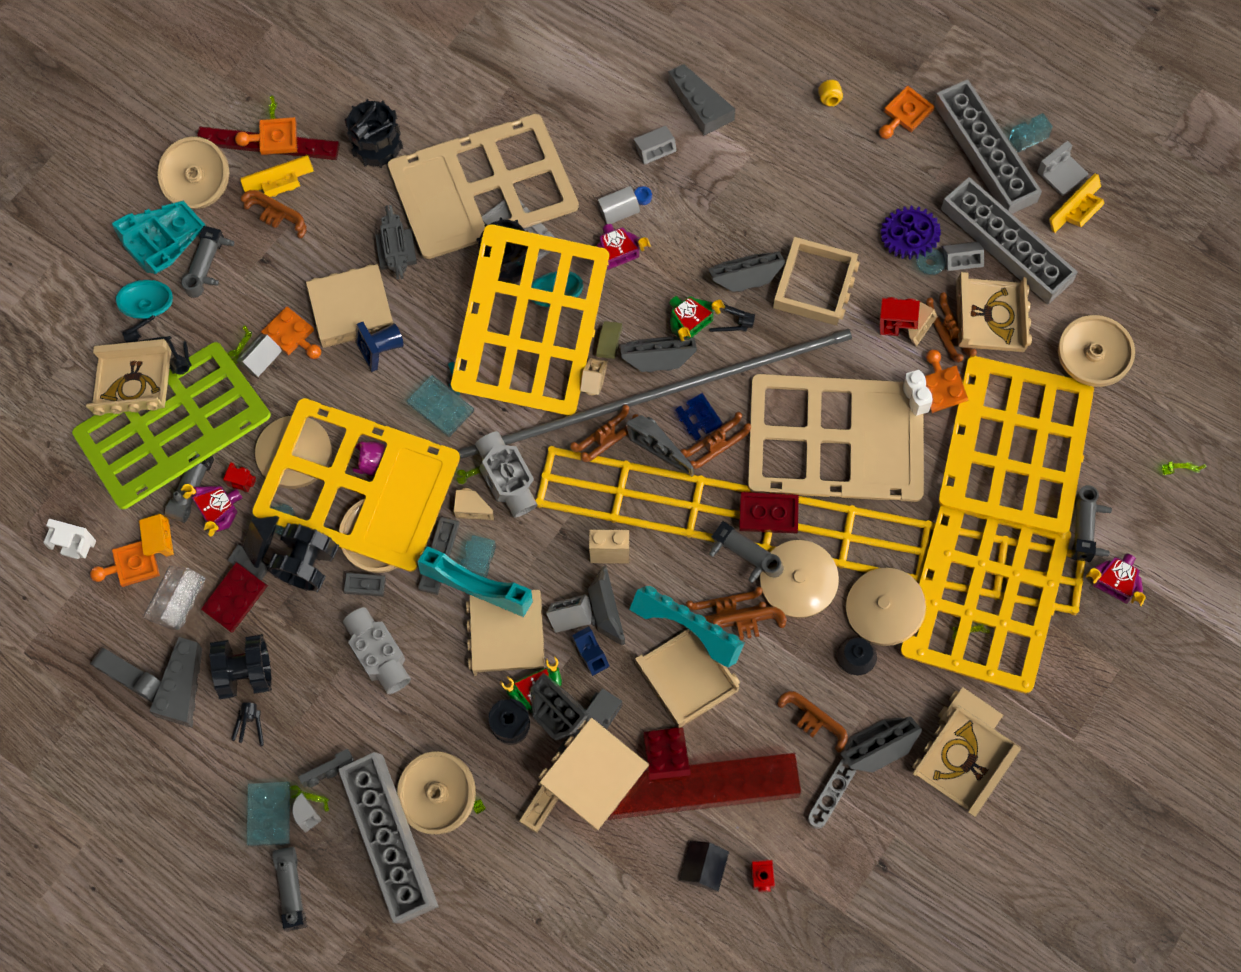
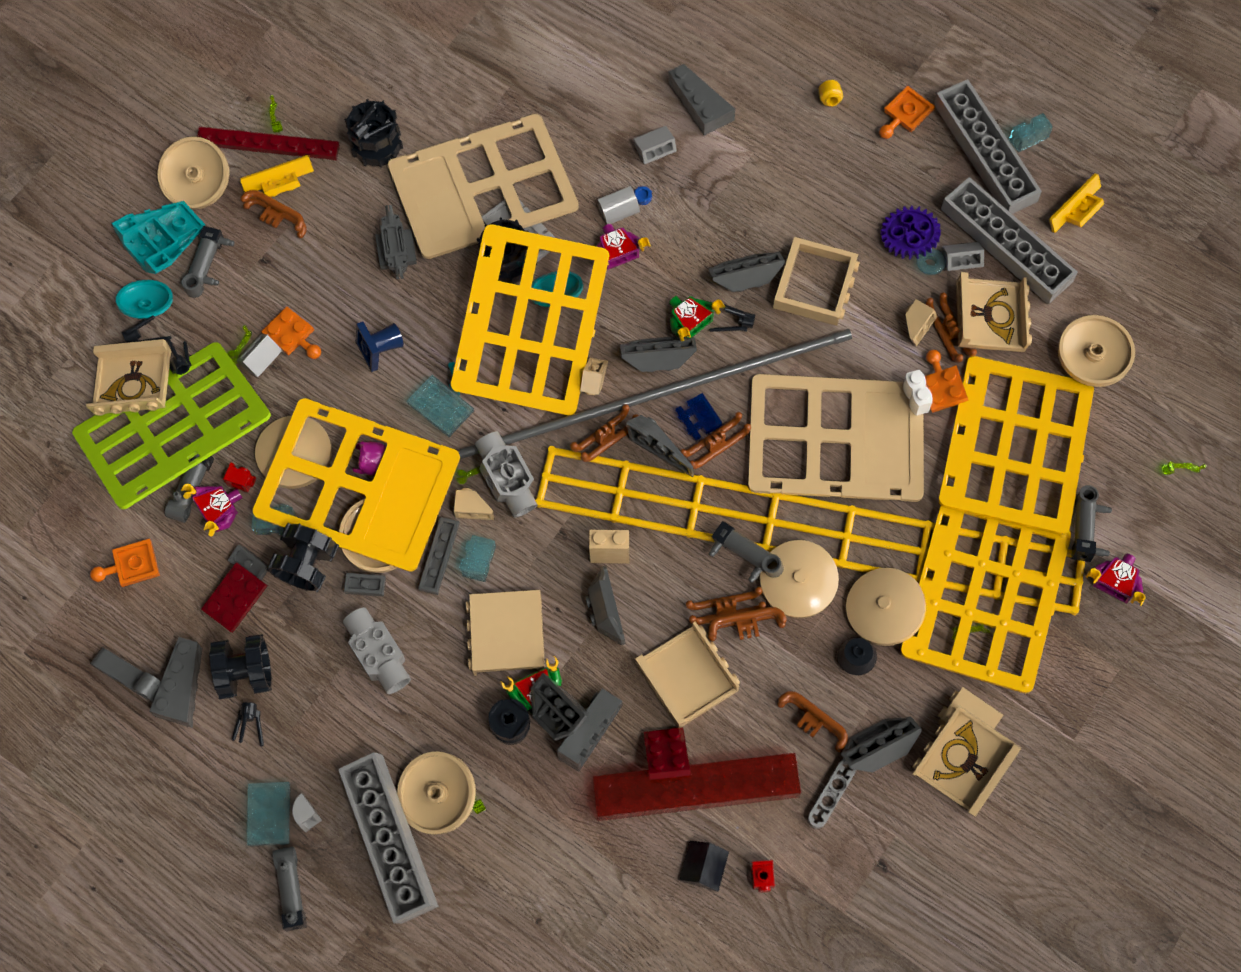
white panel [44,519,96,559] -> none
light orange panel [139,514,174,557] -> none
clear slope [143,566,206,630] -> none
orange plate [235,117,297,155] -> none
black slope [243,516,279,568] -> none
clear neon green piece [290,785,329,812] -> none
dark grey plate [298,749,354,788] -> none
tan panel [306,264,393,348] -> none
teal arch [417,546,533,617] -> none
tan plate [519,786,558,833] -> none
tan panel [538,718,649,831] -> none
light grey brick [546,594,592,633] -> none
dark blue brick [572,626,610,676] -> none
olive slope [596,321,622,359] -> none
teal arch [629,586,745,668] -> none
dark red plate [739,492,799,534] -> none
red brick [880,297,920,336] -> none
light grey bracket [1037,141,1088,196] -> none

